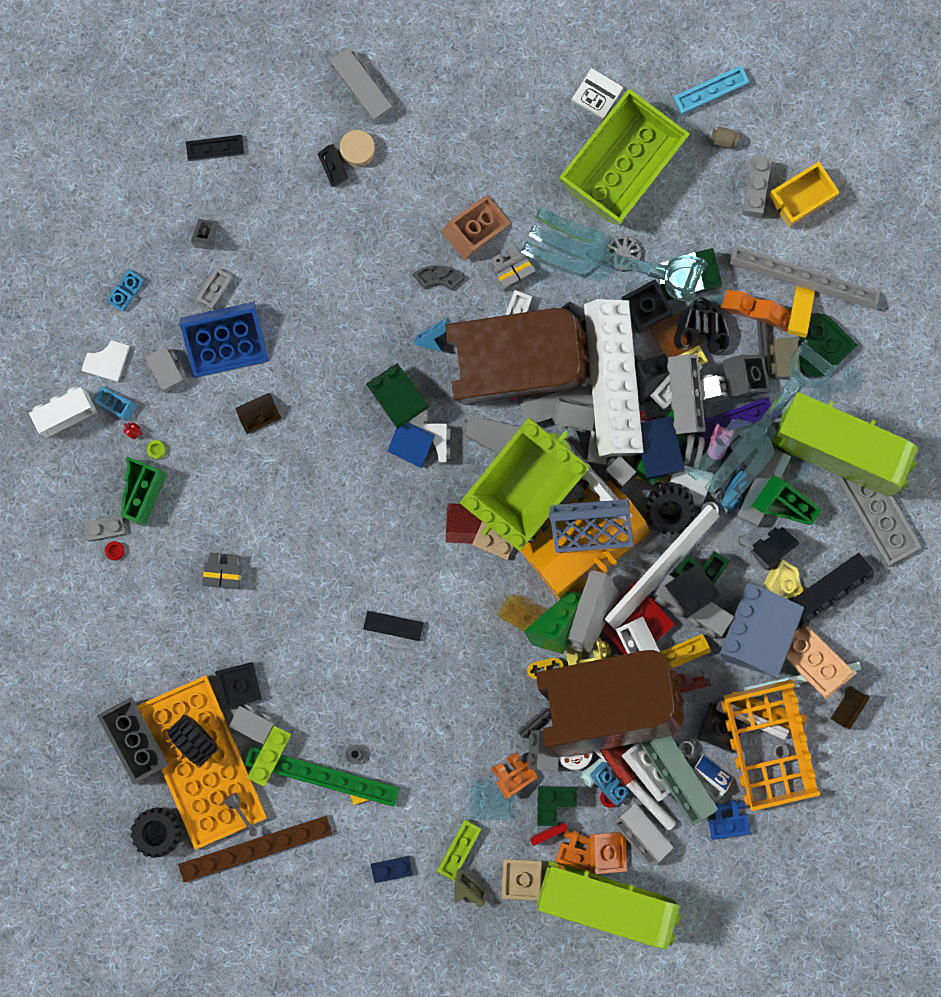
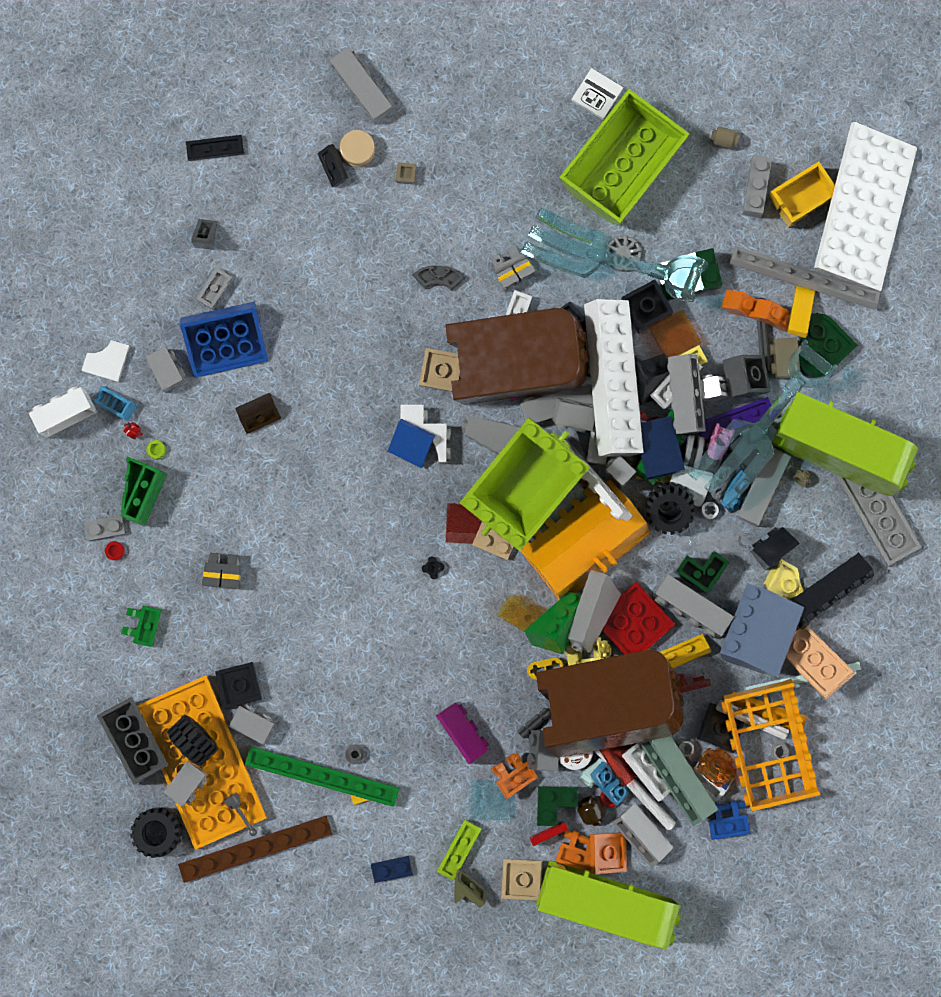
dark azure slope [107,269,146,312] -> none
lime plate [247,725,292,787] -> none
black tile [363,611,424,641] -> none
dark green slope [366,363,429,429] -> none
dark azure slope [414,317,452,351] -> none
nougat slope [441,195,511,260] -> none
sand blue fence [549,499,634,553] -> none
white tile [605,504,719,630] -> none
white brick [616,617,660,654] -> none
black slope [664,564,721,618] -> none
medium azure plate [673,65,749,115] -> none
black connector [674,297,729,355] -> none
green wedge [751,475,822,526] -> none
dark brown panel [830,686,870,730] -> none
none -> green plate [121,605,162,647]
none -> light grey brick [163,760,208,807]
none -> dark tan plate [395,162,417,184]
none -> tan plate [419,348,460,392]
none -> black plate [421,556,444,579]
none -> magenta slope [436,702,489,764]
none -> dark brown head [577,796,606,826]
none -> clear orange plate [697,748,736,787]
none -> dark tan plate [793,470,811,487]
none -> white plate [814,122,917,292]

